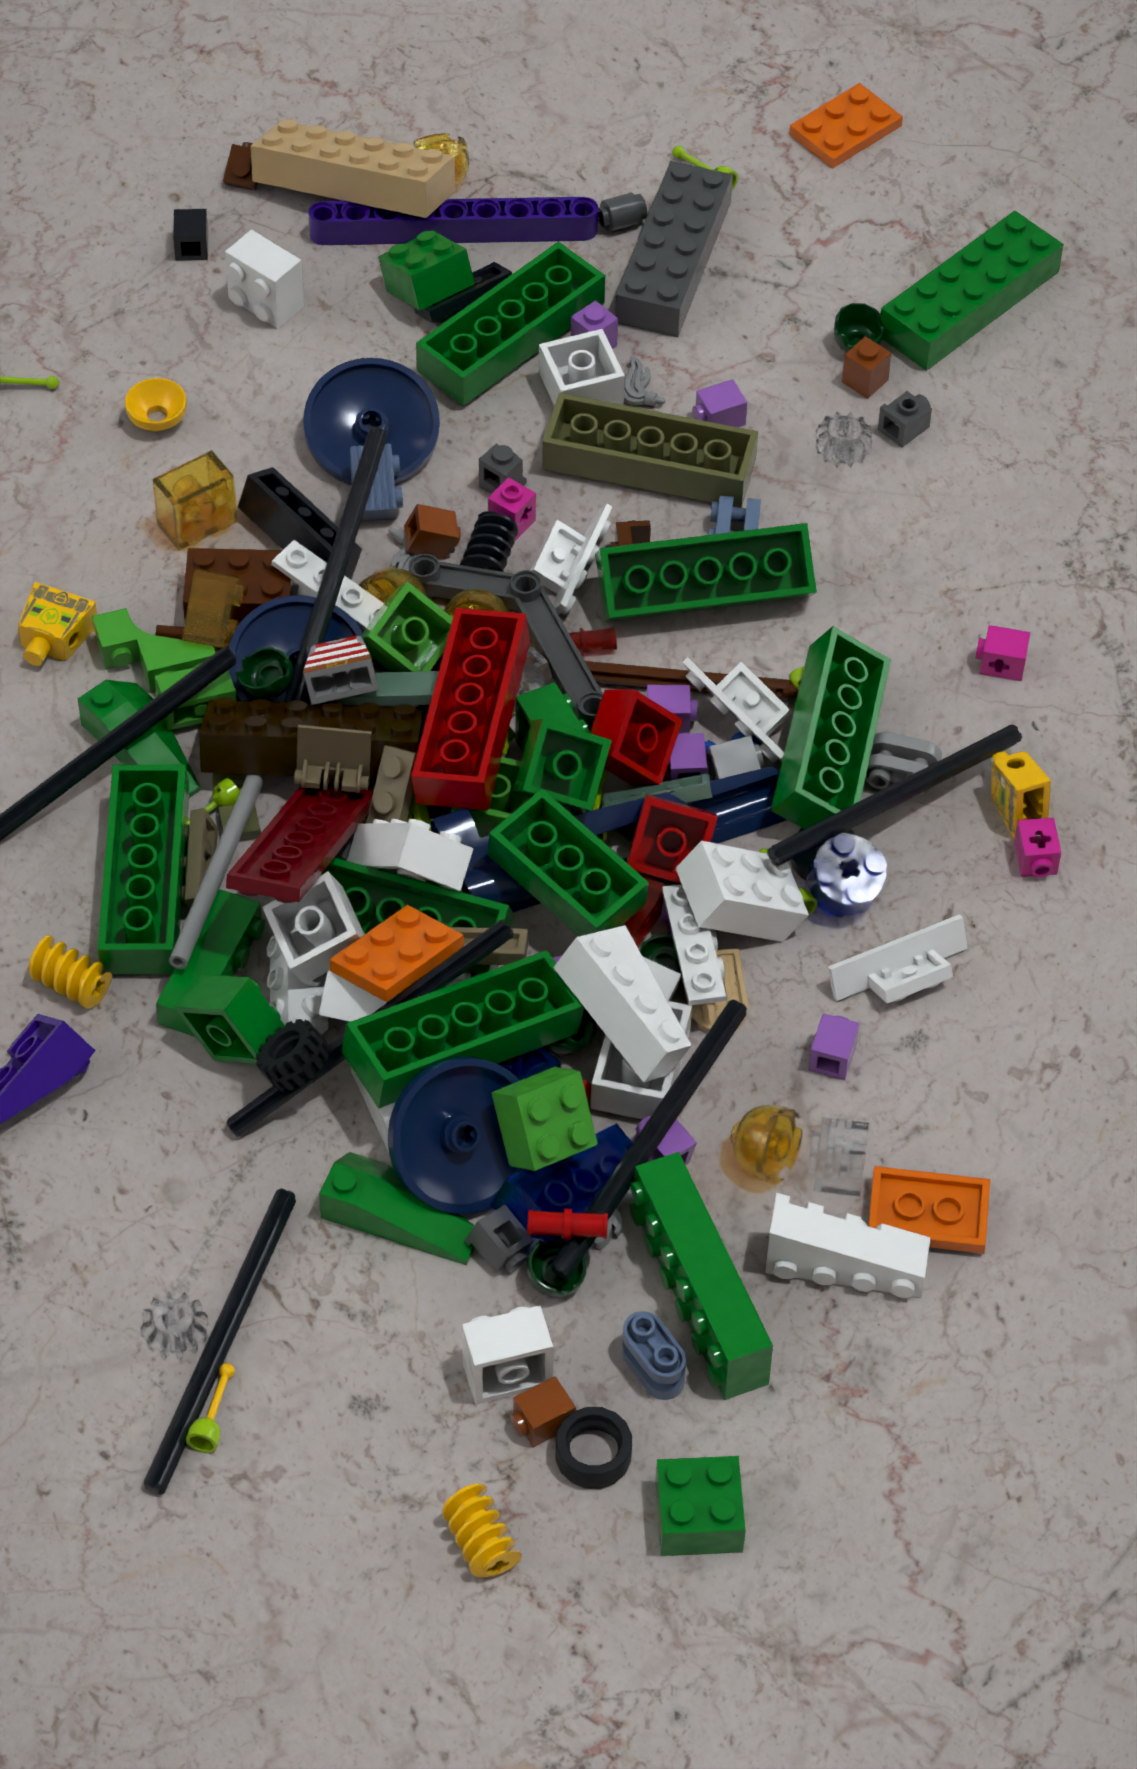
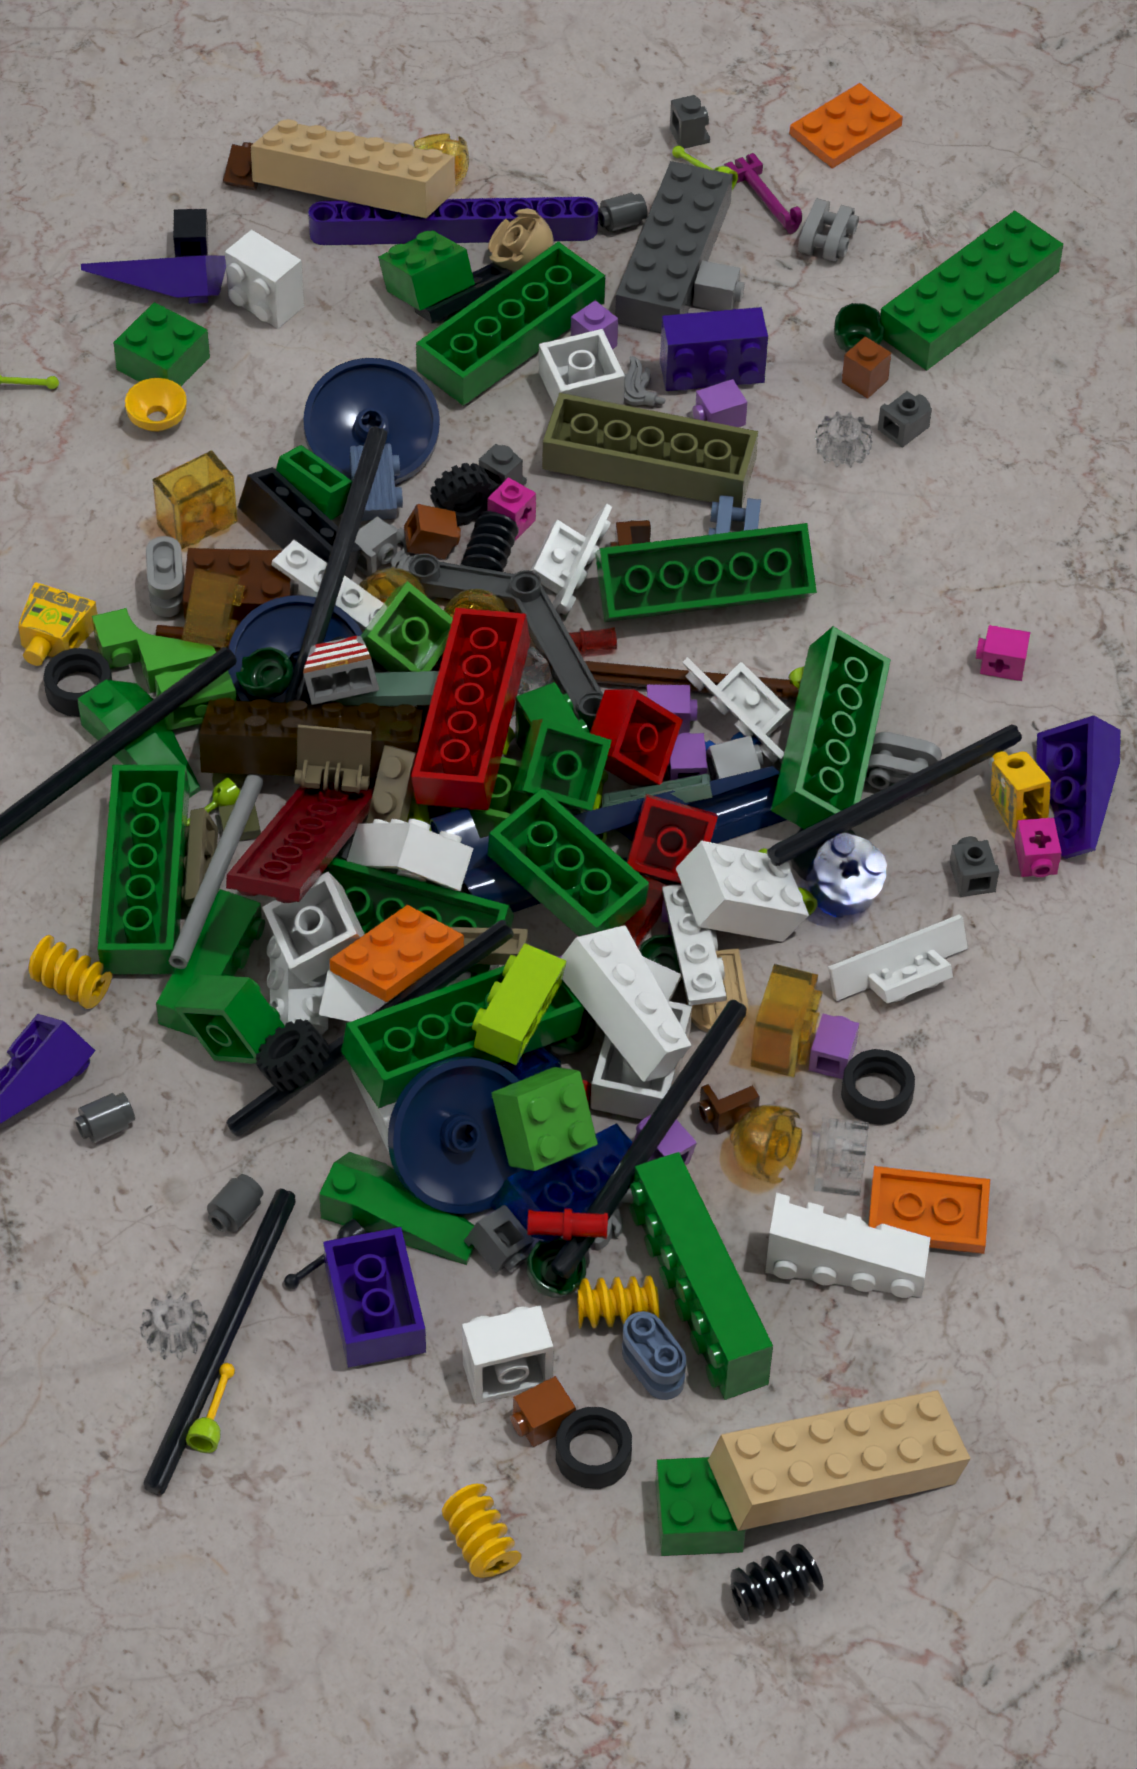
none -> black tyre [43,648,112,717]
none -> dark grey brick [75,1092,135,1143]
none -> dark purple wedge [81,255,226,304]
none -> green brick [113,302,210,386]
none -> light grey brick [146,536,184,617]
none -> dark grey brick [207,1174,264,1232]
none -> green brick [276,445,353,520]
none -> black hinge [284,1219,366,1289]
none -> dark purple brick [323,1227,426,1368]
none -> light grey brick [355,516,402,580]
none -> black tyre [430,463,496,526]
none -> lime brick [472,943,567,1065]
none -> tan cylinder [488,208,554,274]
none -> yellow piece [577,1275,659,1329]
none -> dark purple brick [660,307,768,391]
none -> dark grey brick [670,95,710,149]
none -> light grey brick [693,260,745,311]
none -> reddish brown bracket [697,1084,760,1135]
none -> tan brick [708,1390,971,1531]
none -> magenta hinge [724,153,802,234]
none -> black piece [730,1543,824,1621]
none -> clear yellow brick [750,964,823,1077]
none -> light grey brick [798,198,859,262]
none -> black tyre [841,1049,915,1125]
none -> dark grey brick [950,836,999,897]
none -> dark purple wedge [1036,715,1121,859]

